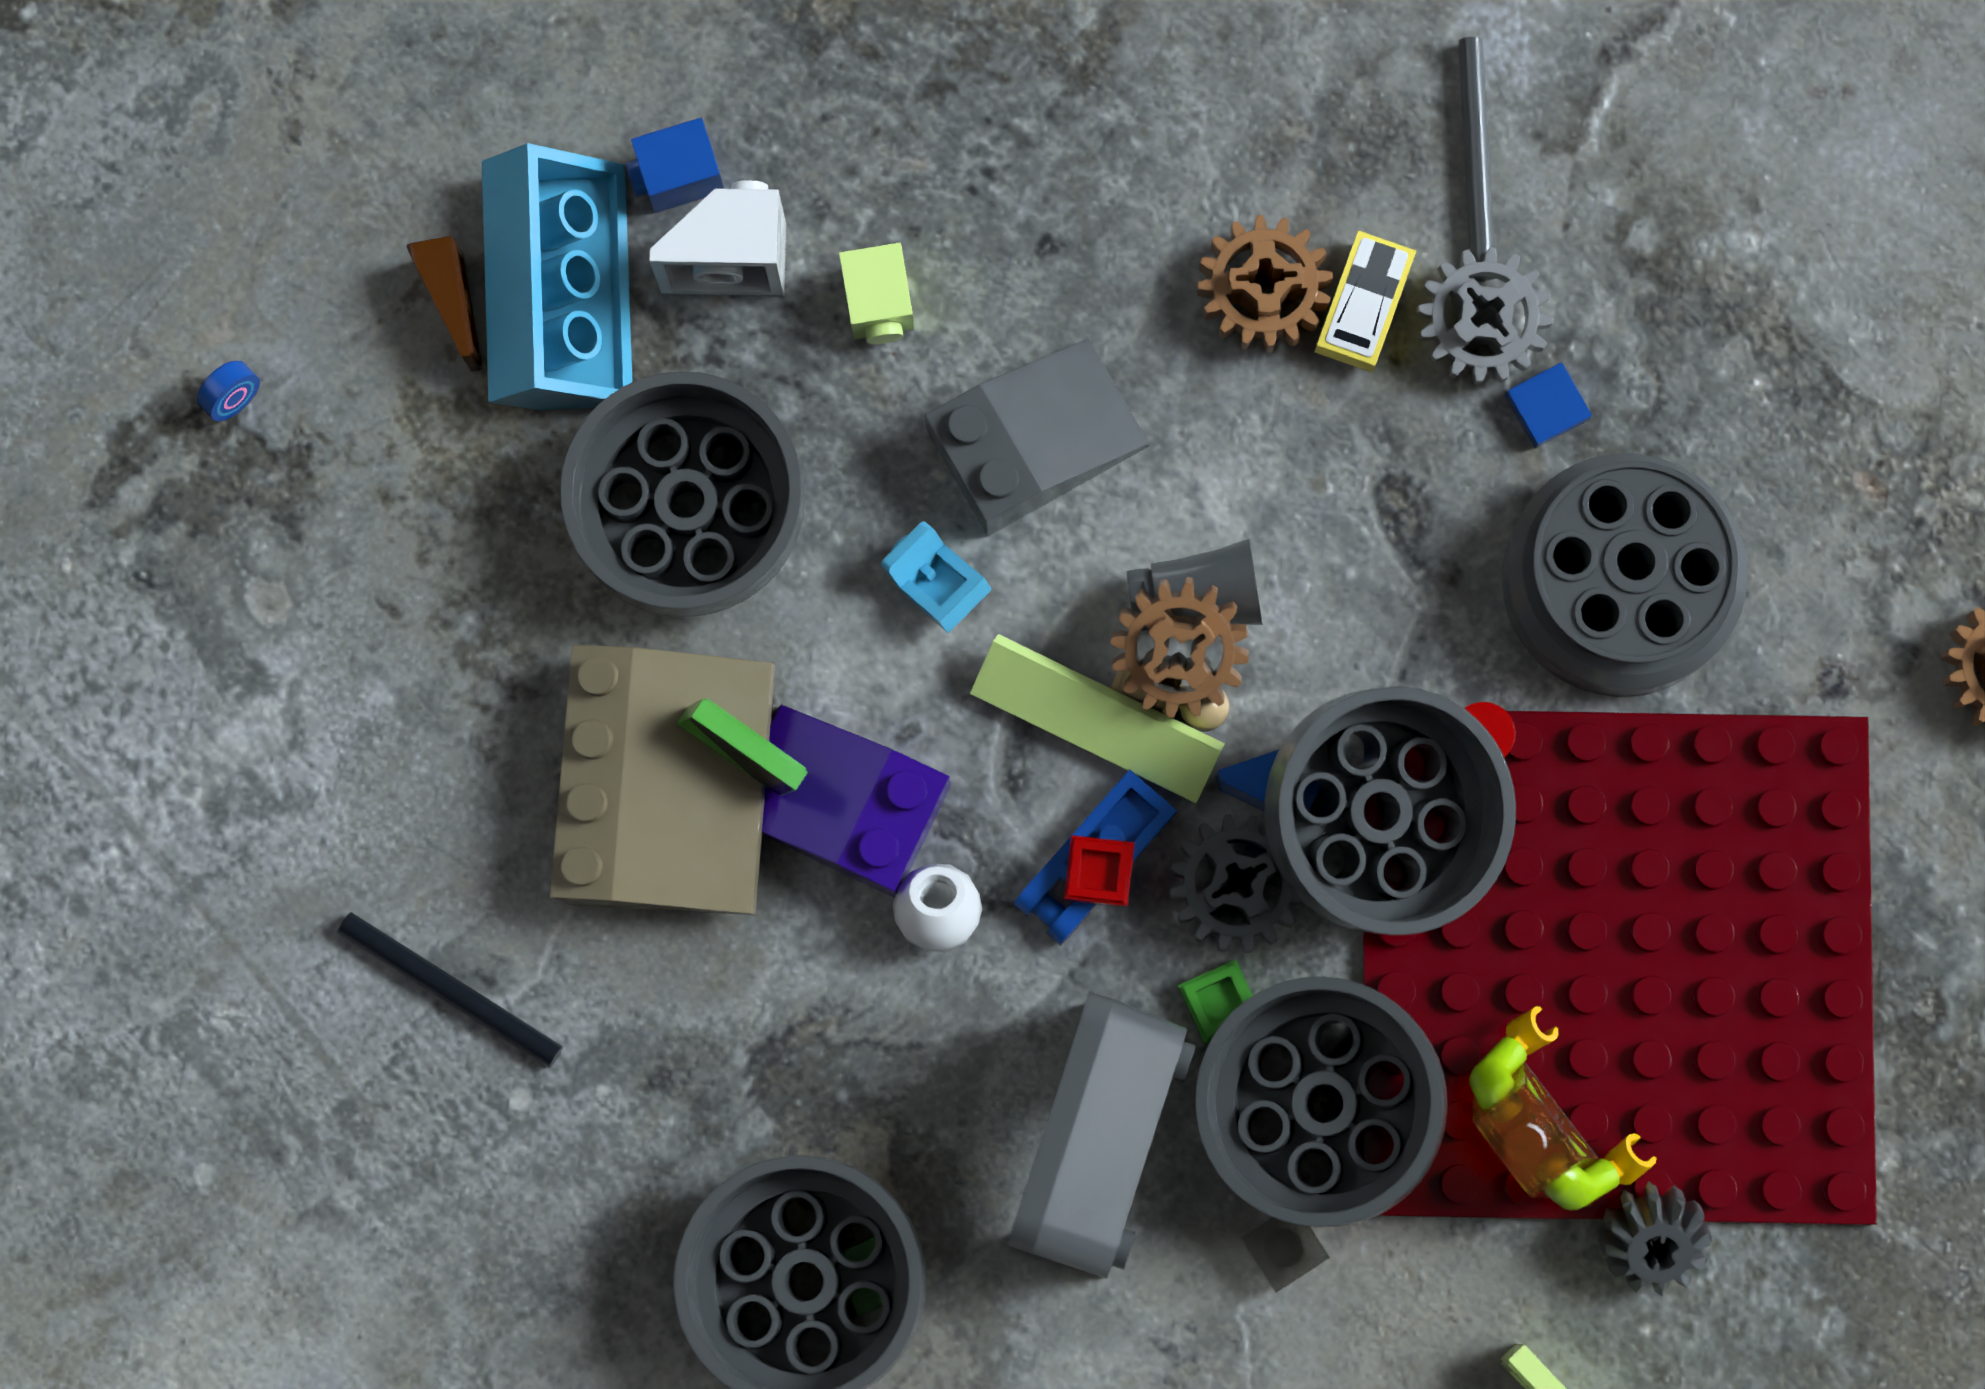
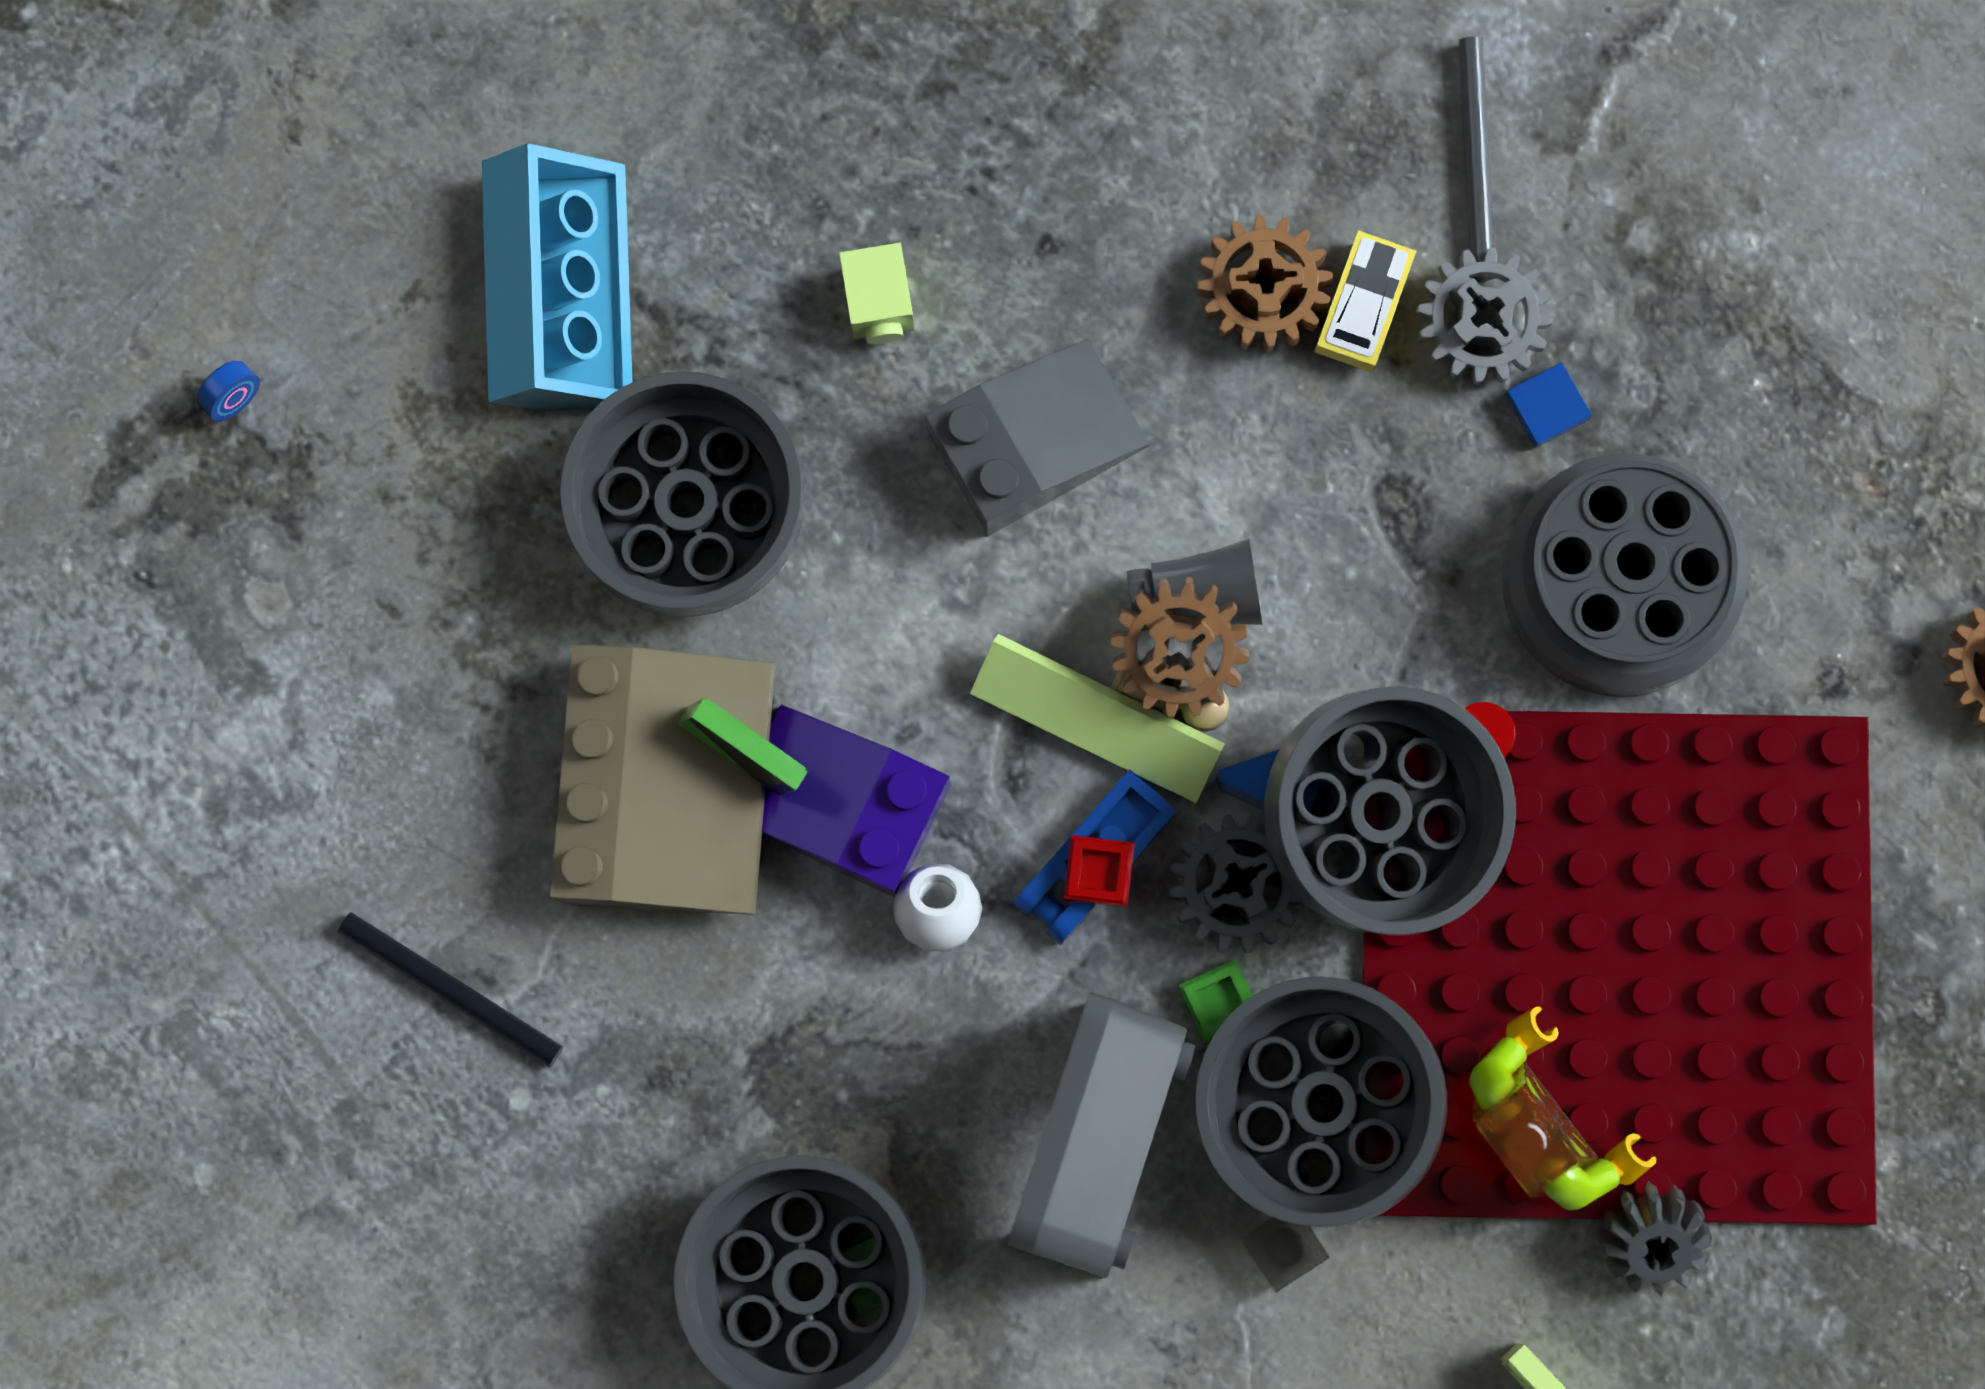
reddish brown slope [406,236,482,371] -> none
blue brick [625,117,724,213] -> none
white slope [649,180,786,296] -> none
medium azure bracket [881,521,992,633] -> none

